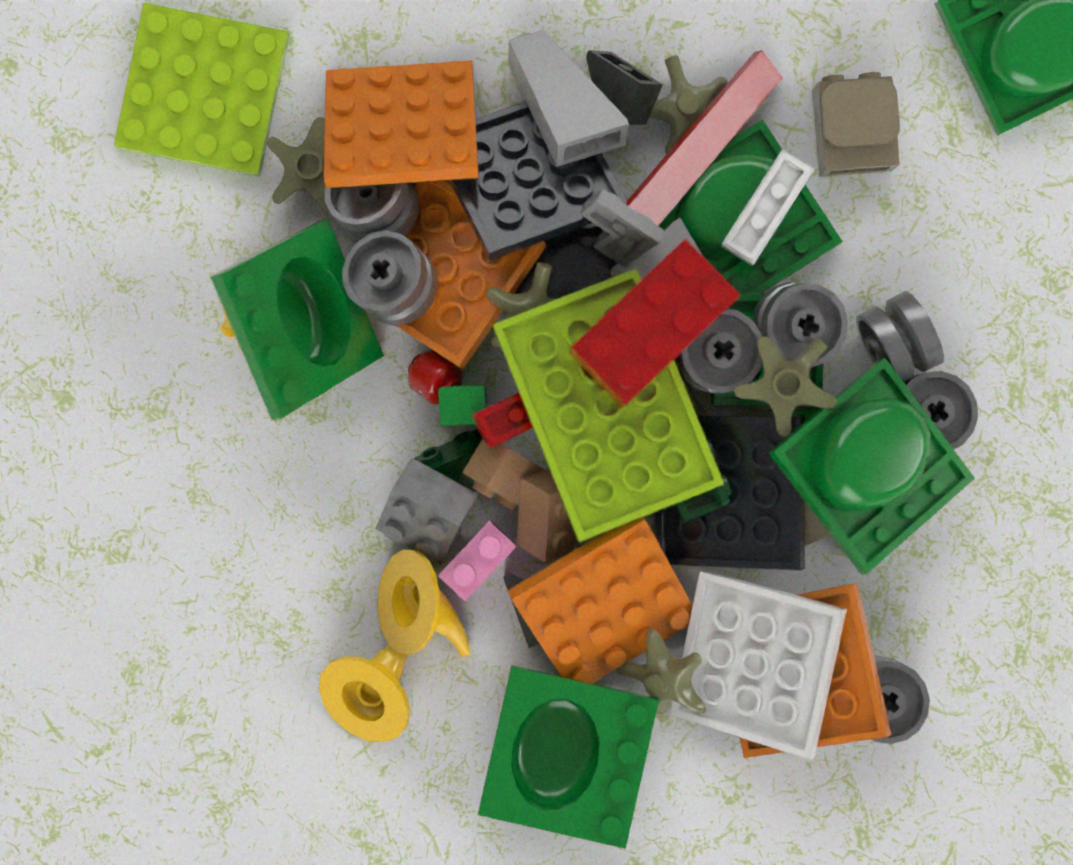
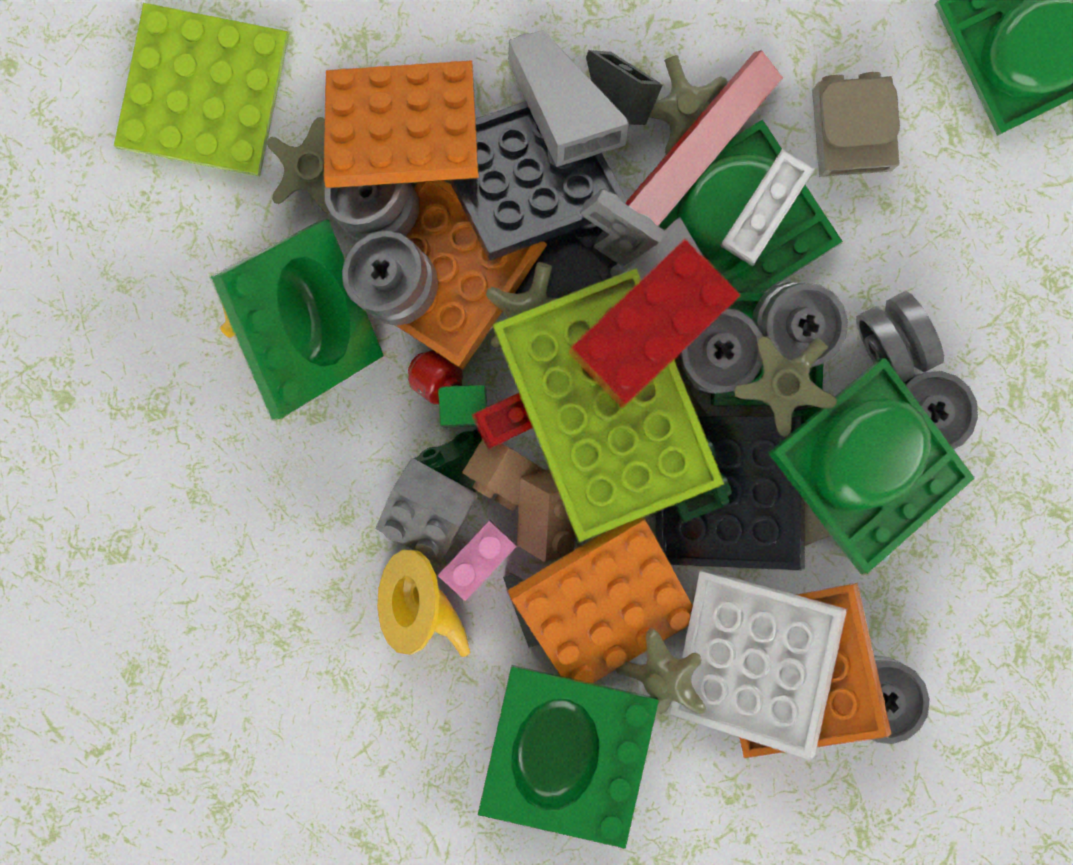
yellow piece [319,644,411,742] -> none

